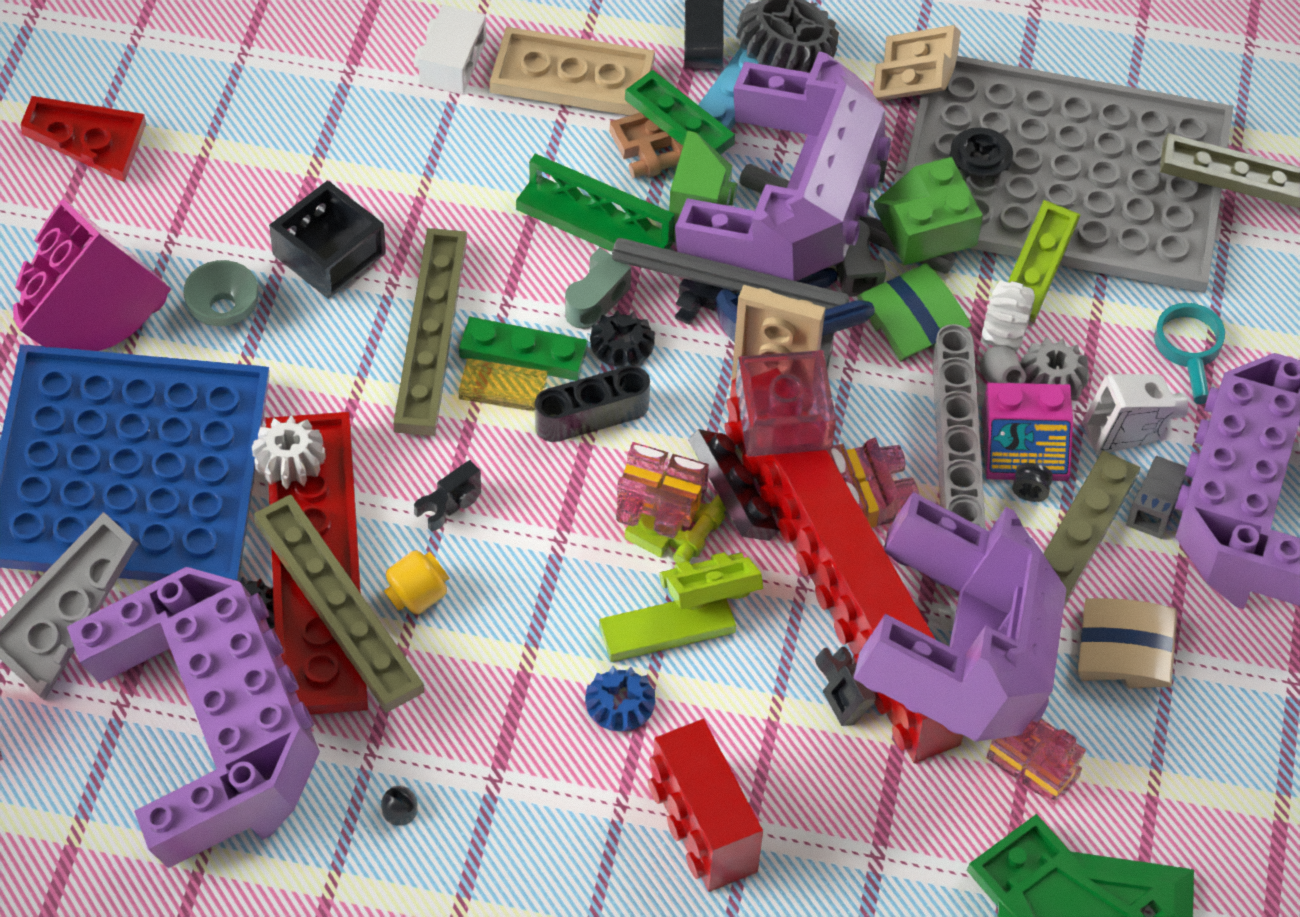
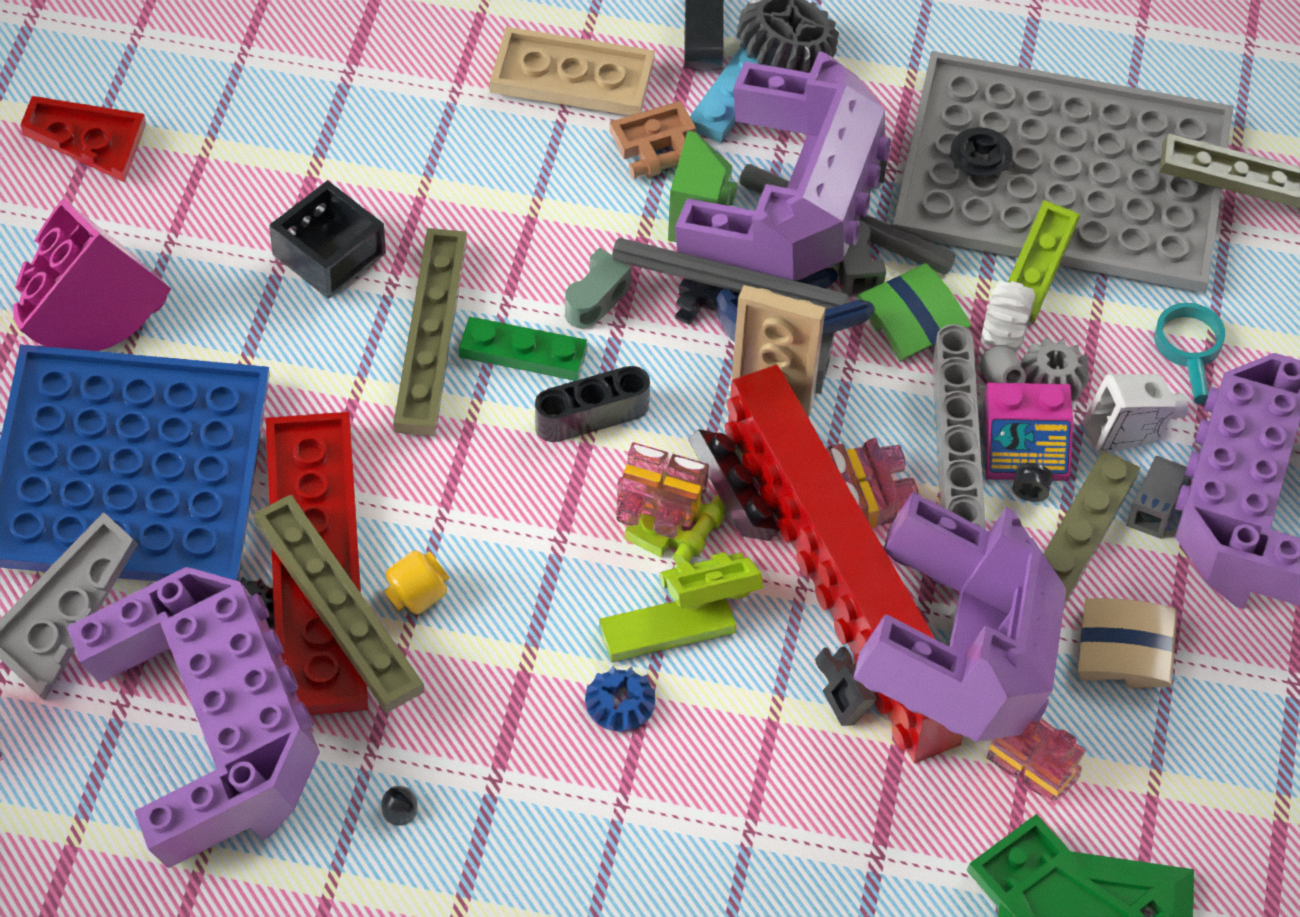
sand green piece [183,260,258,326] -> none
white gear [252,415,325,490] -> none
white brick [414,4,486,95] -> none
black plate [414,460,481,532] -> none
clear yellow tile [458,358,548,412] -> none
green fence [516,153,675,252] -> none
black gear [590,309,655,367] -> none
green plate [625,70,735,155] -> none
red brick [648,718,763,892] -> none
clear pink brick [736,350,836,457] -> none
tan slope [873,25,961,101] -> none
bright green slope [874,157,983,266] -> none

